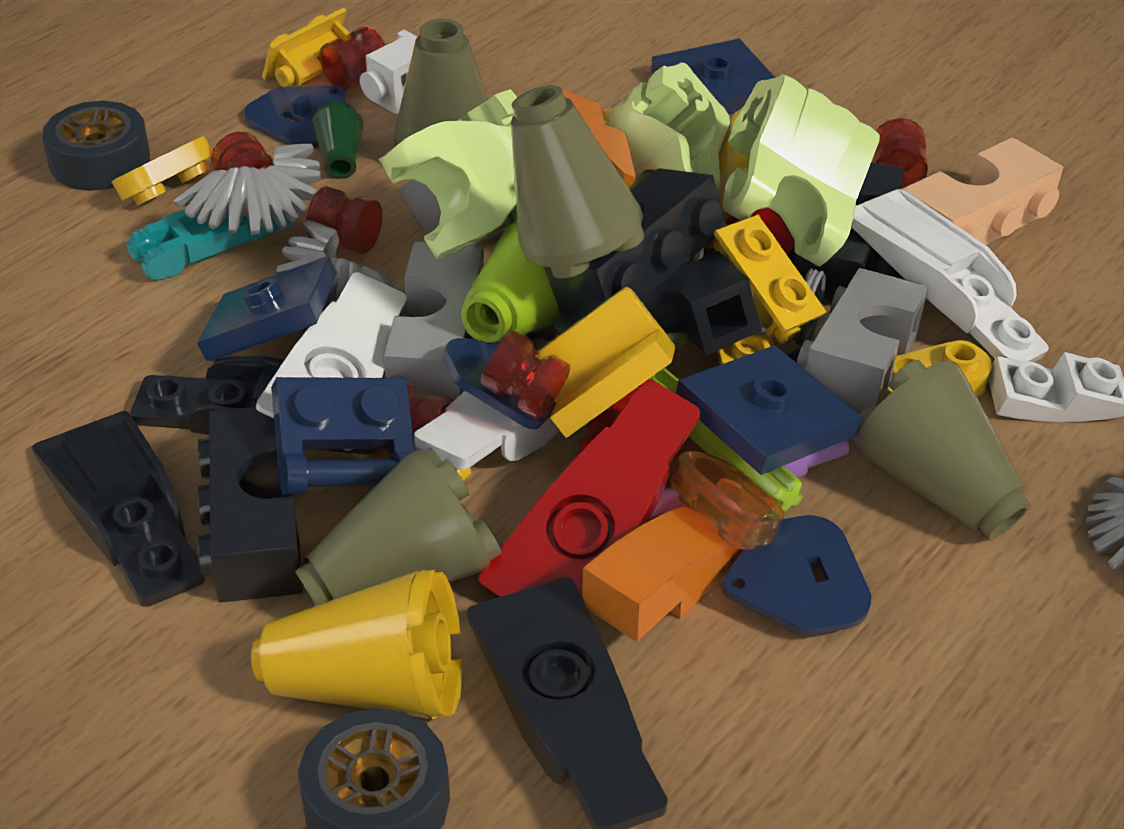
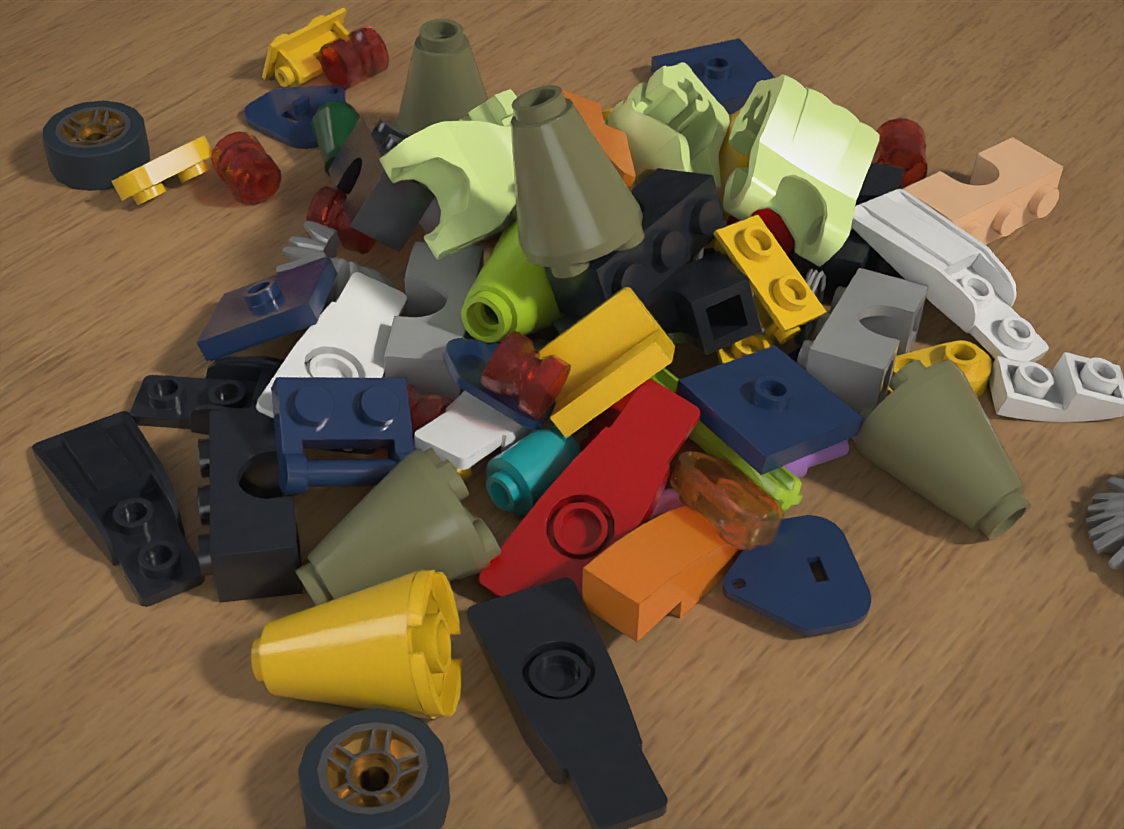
teal hinge [126,209,292,281] -> none
light grey hair [173,144,320,234] -> none
white brick [360,30,417,114] -> none
none -> black arch [328,115,435,252]
none -> teal brick [486,427,581,516]

